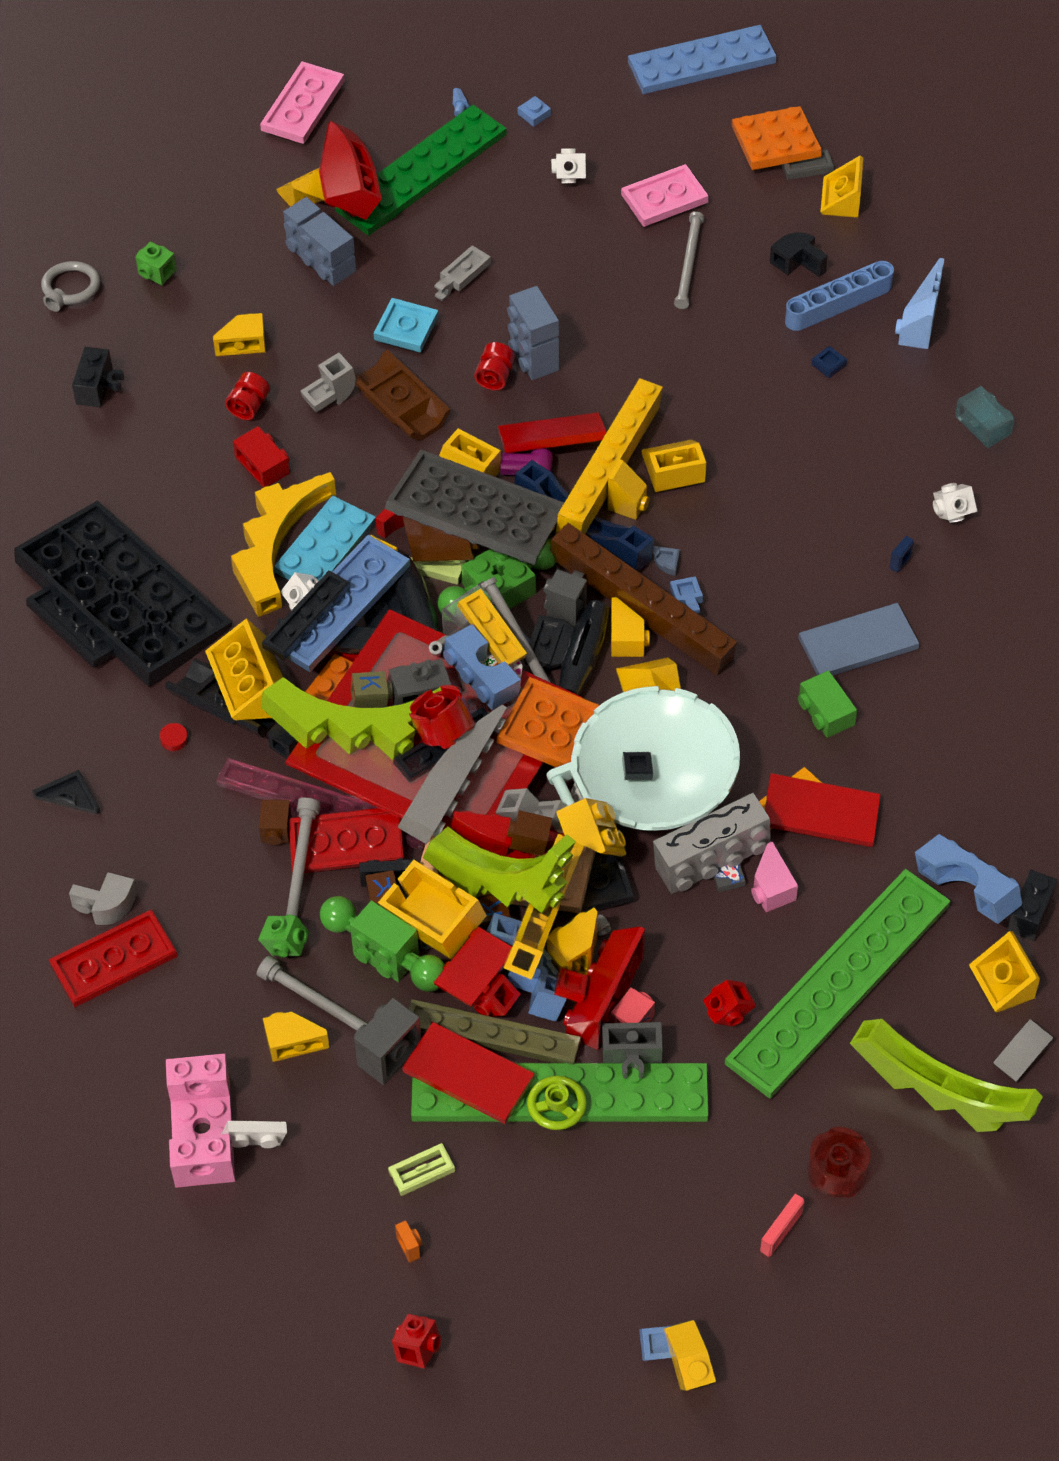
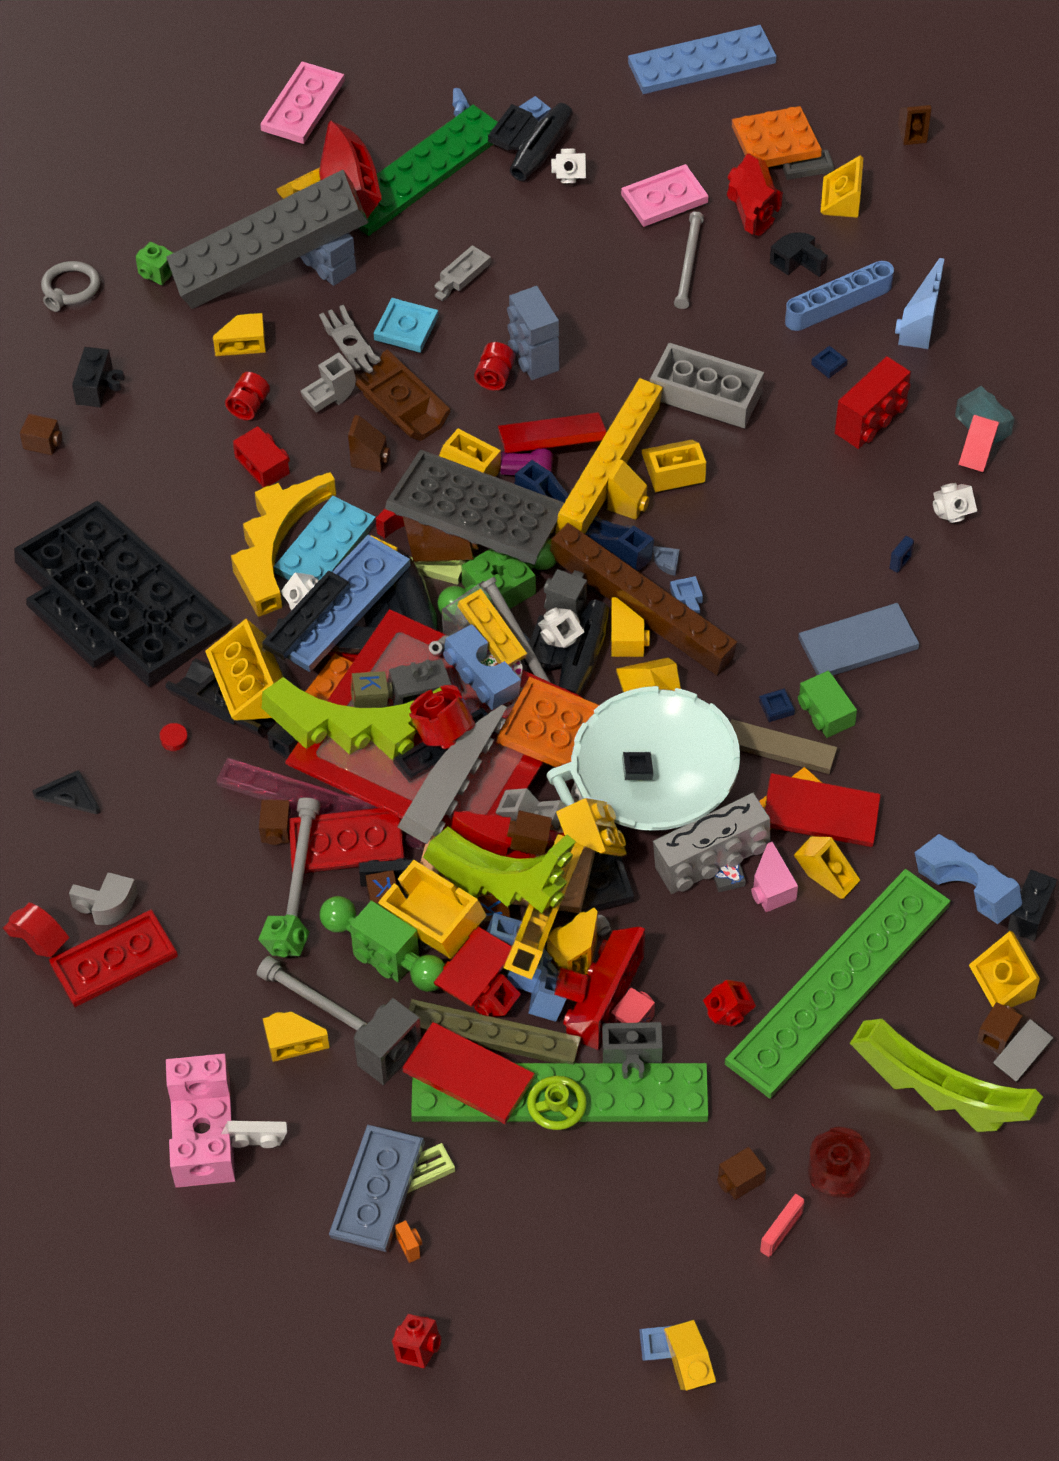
none -> red brick [3,902,70,957]
none -> reddish brown brick [20,414,62,455]
none -> dark grey brick [166,170,368,309]
none -> light grey piece [319,305,381,373]
none -> sand blue tile [329,1125,425,1252]
none -> reddish brown slope [348,415,391,472]
none -> black plate [488,103,573,181]
none -> white brick [538,607,584,648]
none -> light grey brick [650,343,764,428]
none -> reddish brown brick [717,1147,766,1200]
none -> red brick [727,153,783,236]
none -> dark tan tile [730,719,837,774]
none -> dark blue tile [759,688,795,722]
none -> yellow slope [794,837,860,899]
none -> red brick [835,356,911,449]
none -> reddish brown slope [898,105,932,145]
none -> coral tile [958,415,1000,472]
none -> reddish brown brick [977,1002,1022,1054]

